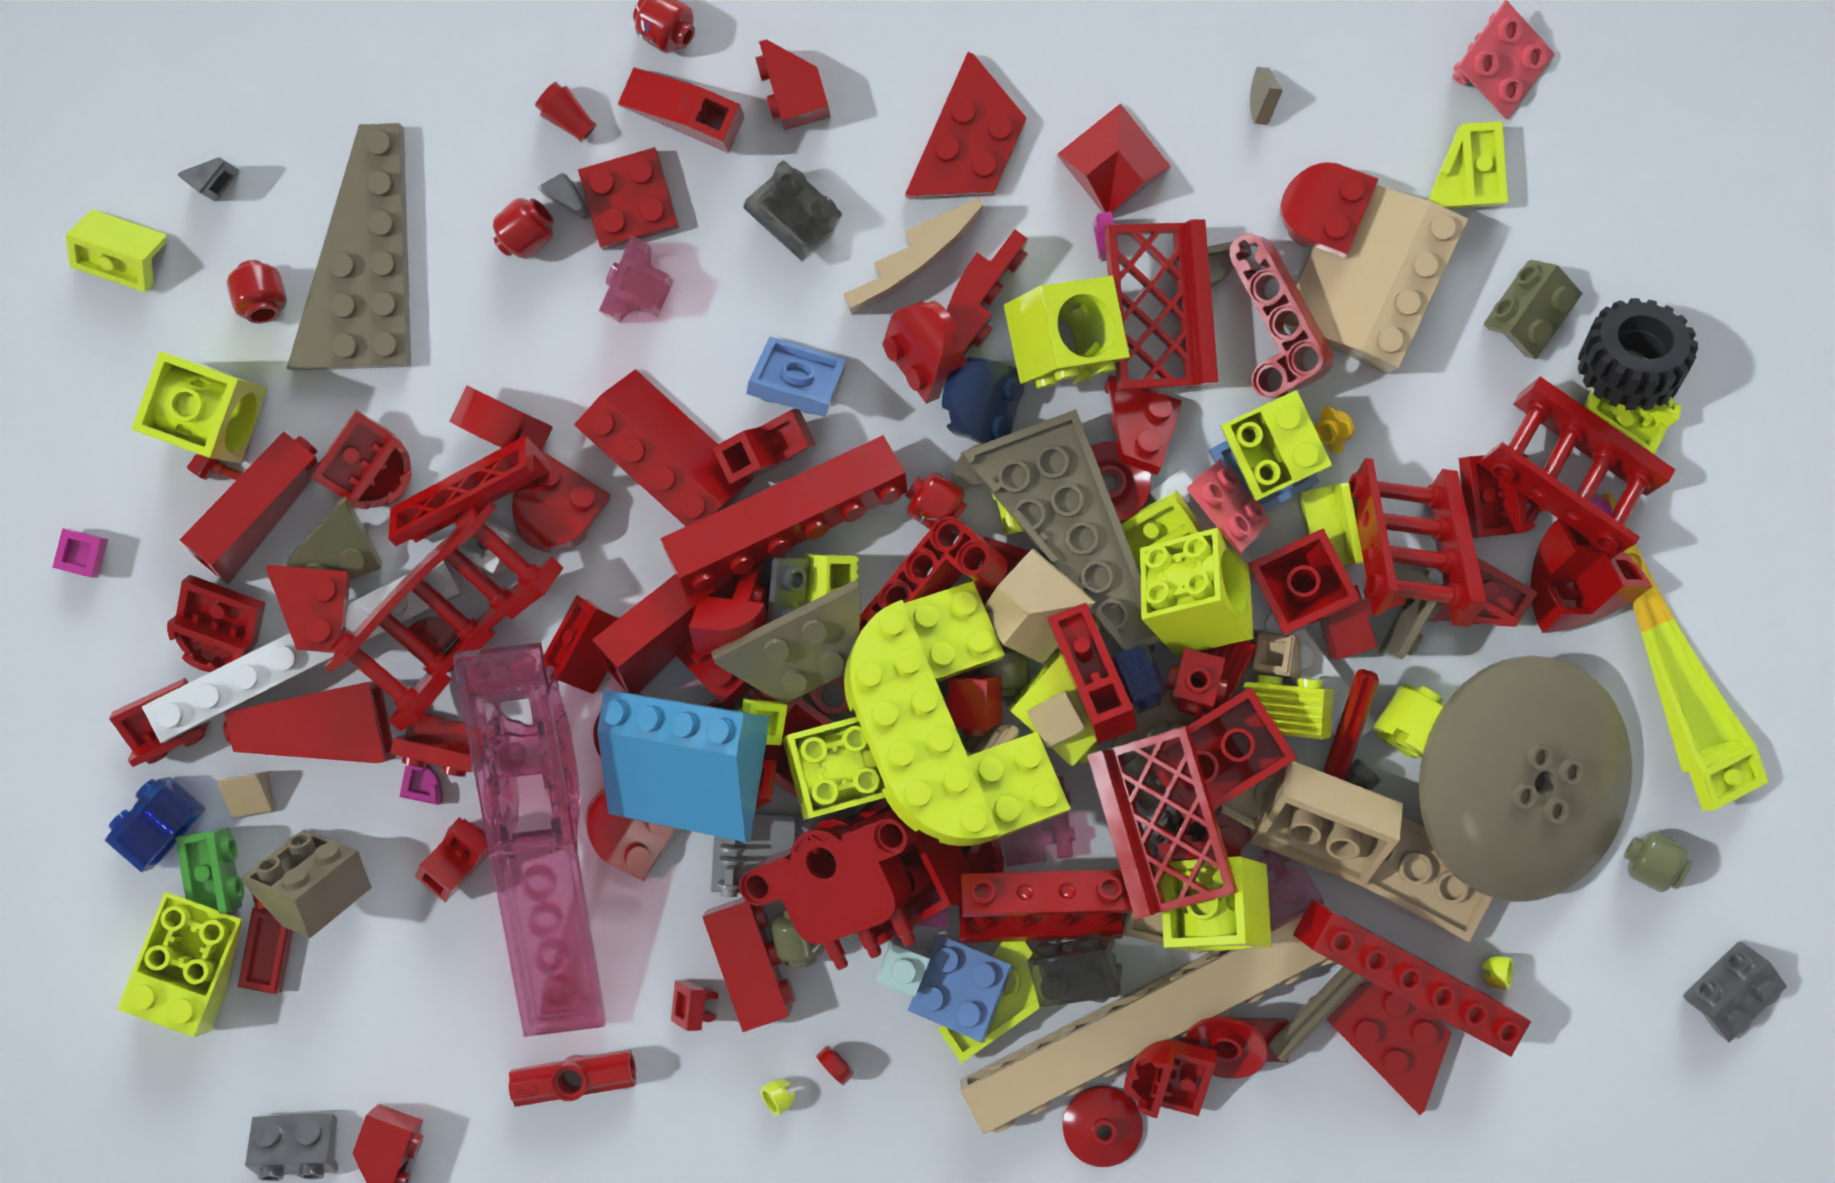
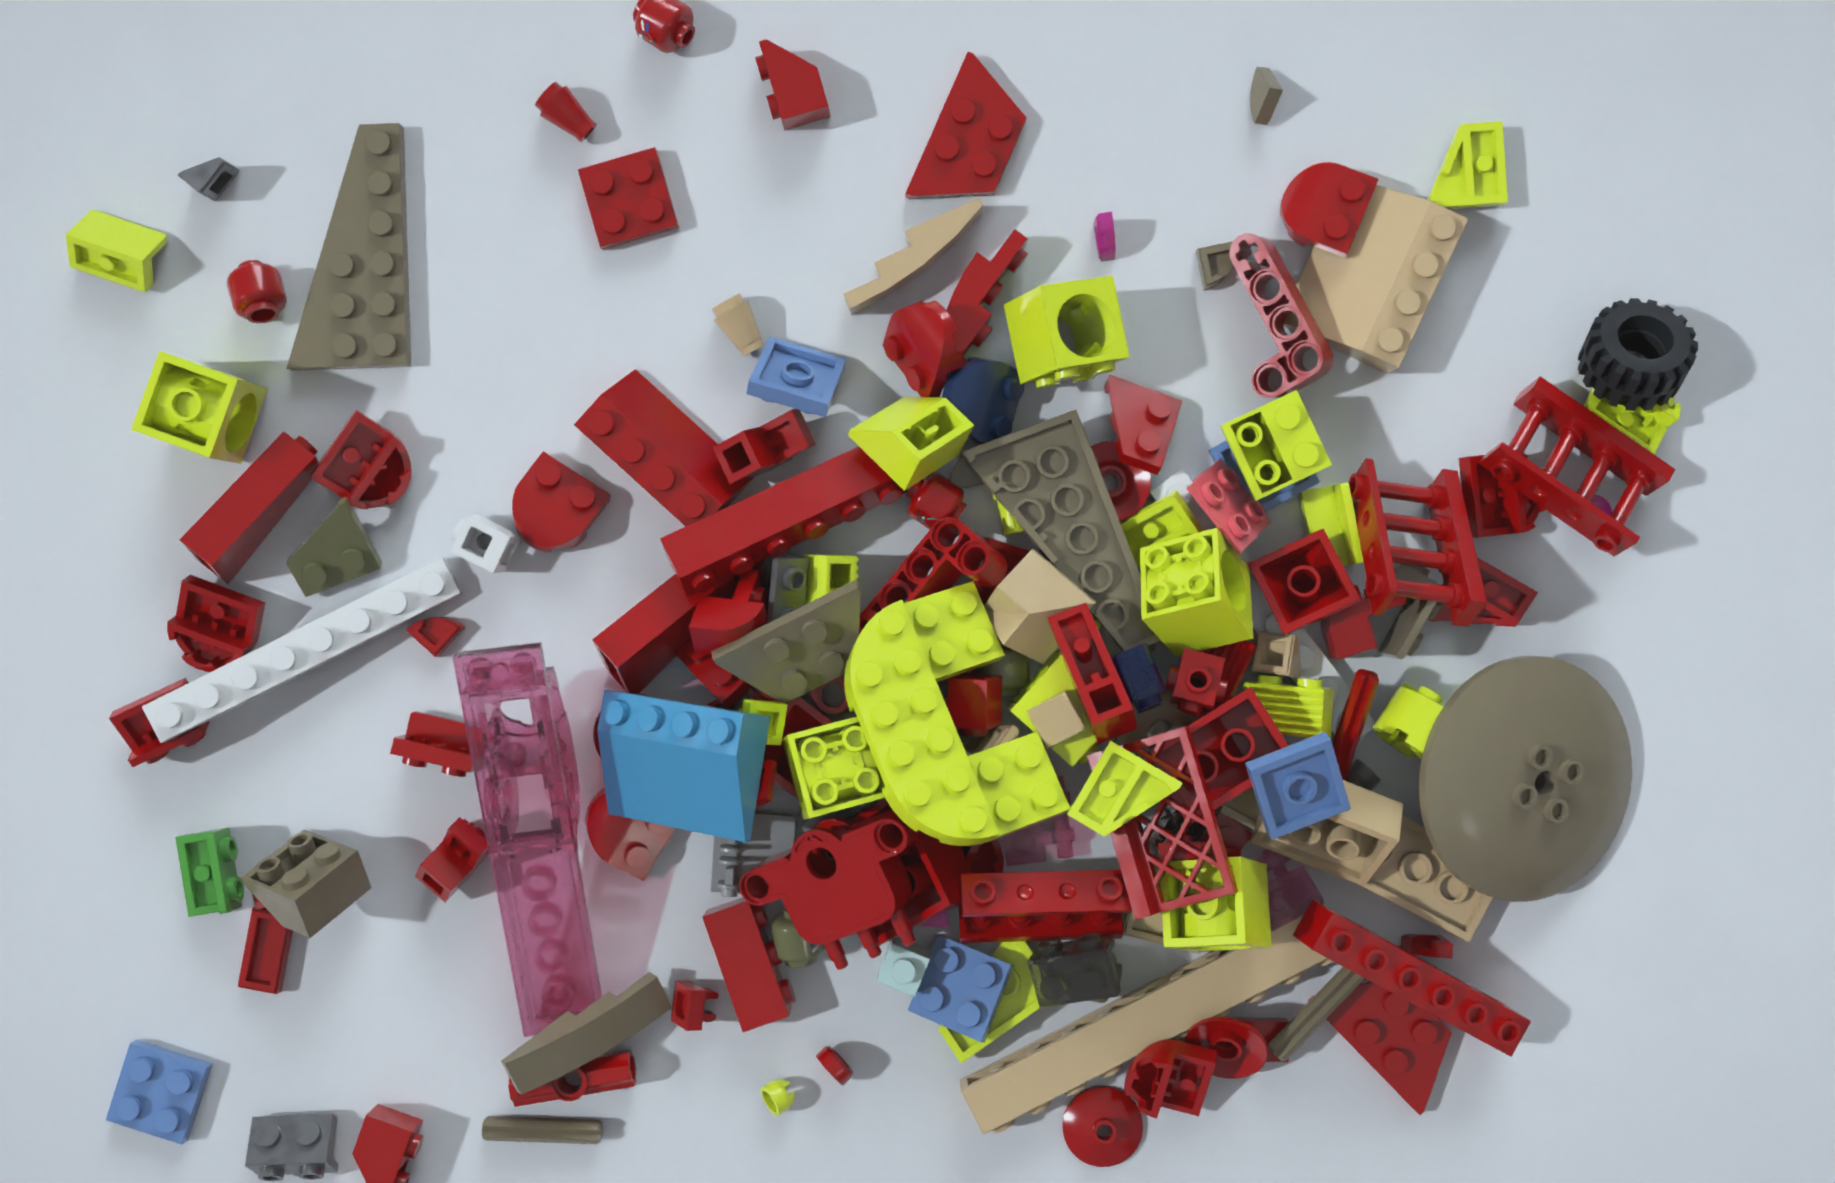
dark pink plate [52,528,108,578] -> none
clear blue brick [104,777,206,872] -> none
neon yellow slope [117,892,243,1037] -> none
red hand [187,454,243,480] -> none
tan slope [218,771,274,818] -> none
red slope [223,681,397,763] -> none
red wing [266,565,351,653] -> none
red fence [325,501,564,731] -> none
red fence [388,435,550,547] -> none
dark pink tile [399,764,443,805] -> none
red brick [449,385,553,451] -> none
red head [492,198,554,259] -> none
flat silver slope [538,173,590,219] -> none
red panel [539,595,619,694] -> none
clear pink brick [599,236,674,323] -> none
red slope [618,67,745,153] -> none
clear smoke bracket [743,160,842,262] -> none
red slope [1057,103,1170,214] -> none
red fence [1104,219,1219,390] -> none
yellow plate [1314,406,1354,454] -> none
coral hinge [1452,0,1555,119] -> none
neon yellow hinge [1482,956,1513,990] -> none
olive bracket [1484,260,1583,359] -> none
red brick [1531,519,1653,633] -> none
neon yellow plate [1601,492,1769,811] -> none
olive head [1624,831,1692,892] -> none
flat silver bracket [1683,941,1787,1043] -> none
none -> medium blue plate [106,1040,212,1145]
none -> dark tan axle [482,1116,603,1144]
none -> dark tan slope [501,972,672,1095]
none -> tan cone [712,293,764,357]
none -> neon yellow slope [848,397,974,491]
none -> neon yellow wing [1067,741,1182,837]
none -> medium blue plate [1245,732,1351,840]
none -> red tile [1401,934,1453,959]

